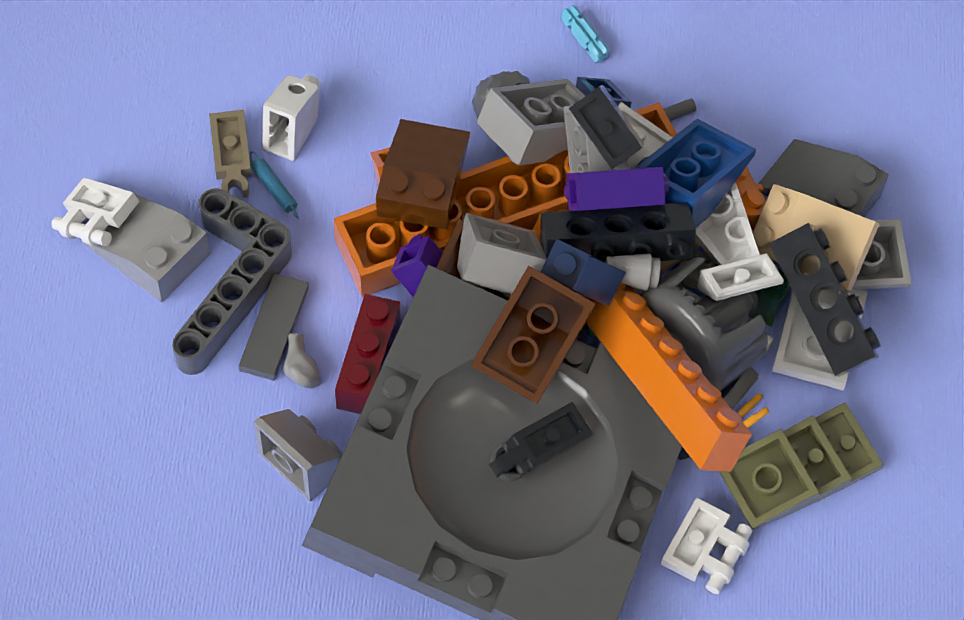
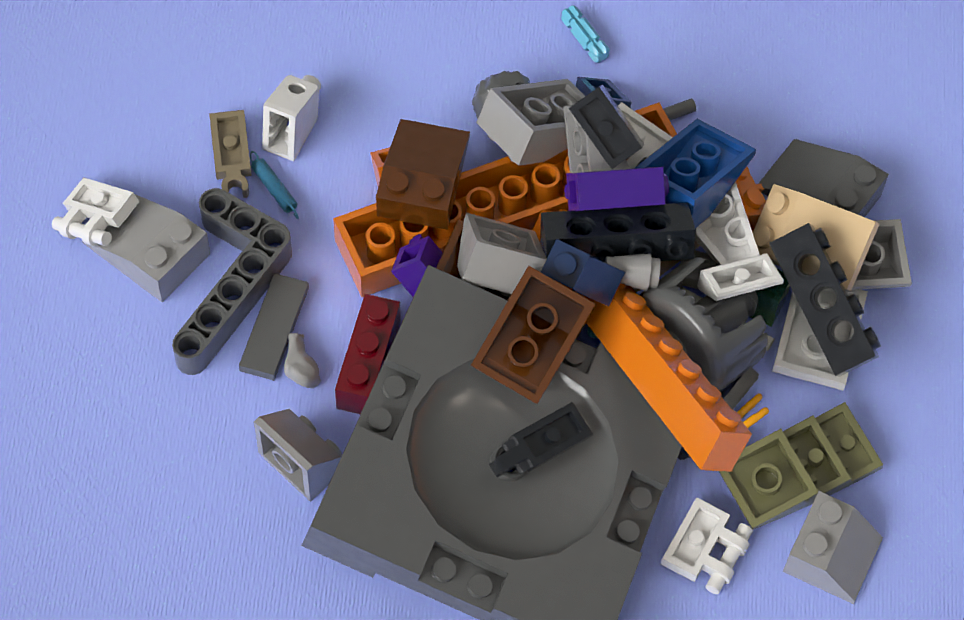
none -> light grey slope [783,491,883,604]

